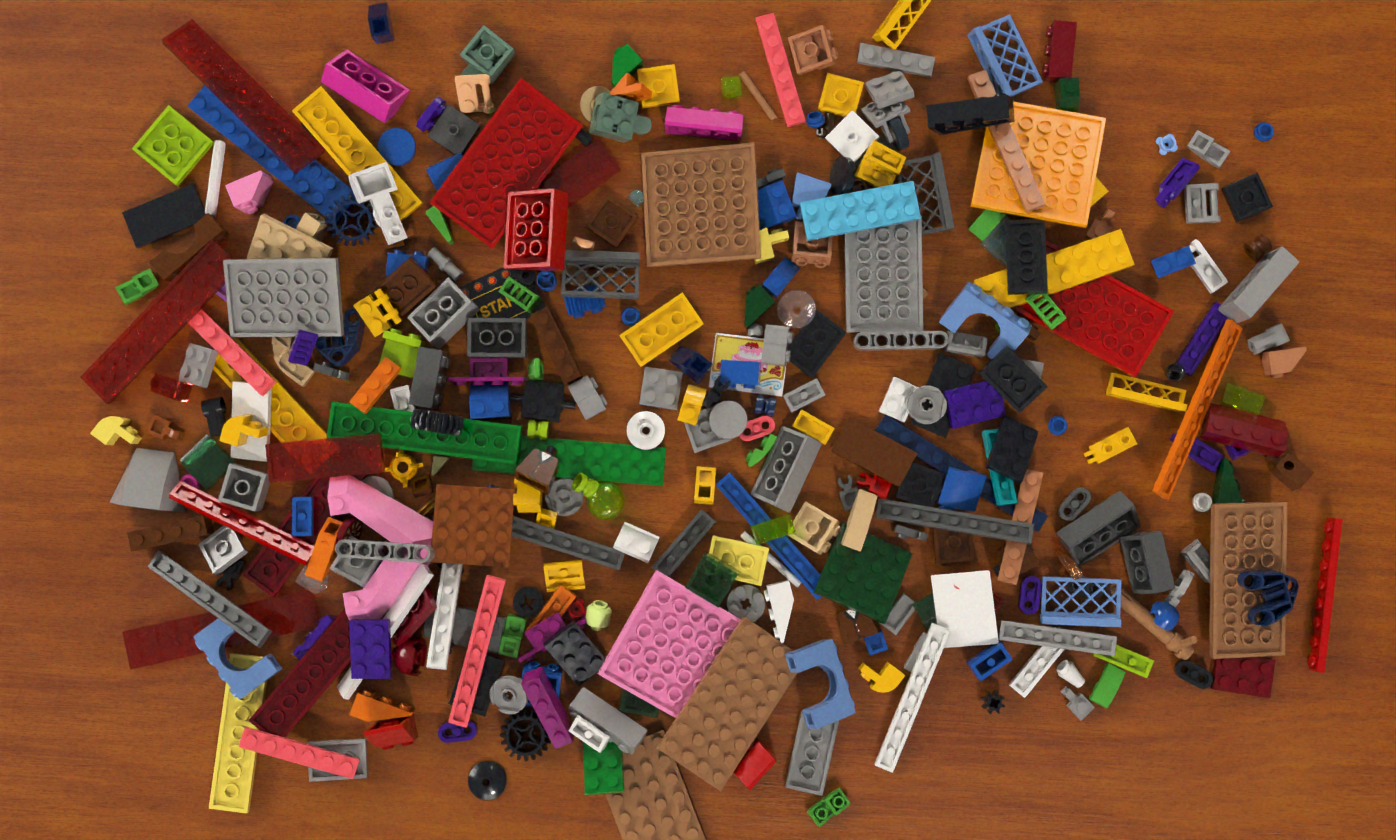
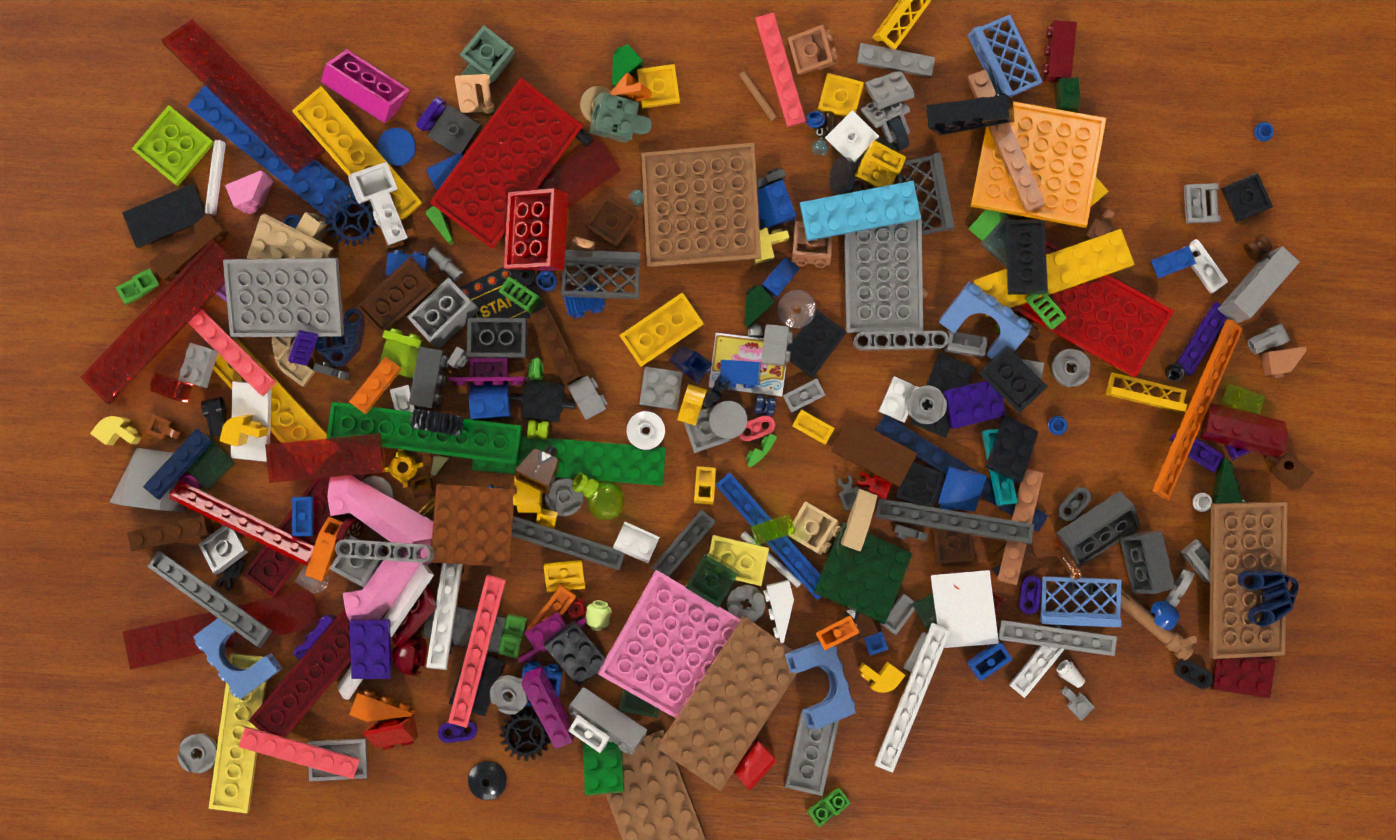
light grey brick [218,463,273,511] -> none
yellow plate [353,288,402,337] -> none
clear blue slope [368,3,395,44] -> none
black gear [513,586,544,617] -> none
blue plate [621,307,640,326] -> none
dark pink slope [665,105,743,142] -> none
clear neon green plate [721,76,742,98] -> none
light grey slope [750,426,822,513] -> none
medium blue torso [791,172,832,221] -> none
black gear [981,690,1005,714] -> none
yellow hinge [1084,427,1137,464] -> none
bright green slope [1089,663,1126,708] -> none
lime plate [1092,645,1154,678] -> none
dark purple hinge [1155,158,1200,208] -> none
light blue plate [1156,134,1178,155] -> none
light grey slope [1187,130,1230,169] -> none
red plate [1308,518,1343,673] -> none
none -> dark blue plate [143,428,213,500]
none -> light grey plate [178,733,217,773]
none -> light grey plate [447,347,469,370]
none -> clear light blue plate [811,140,830,155]
none -> orange slope [816,615,859,650]
none -> light grey plate [1050,349,1091,387]

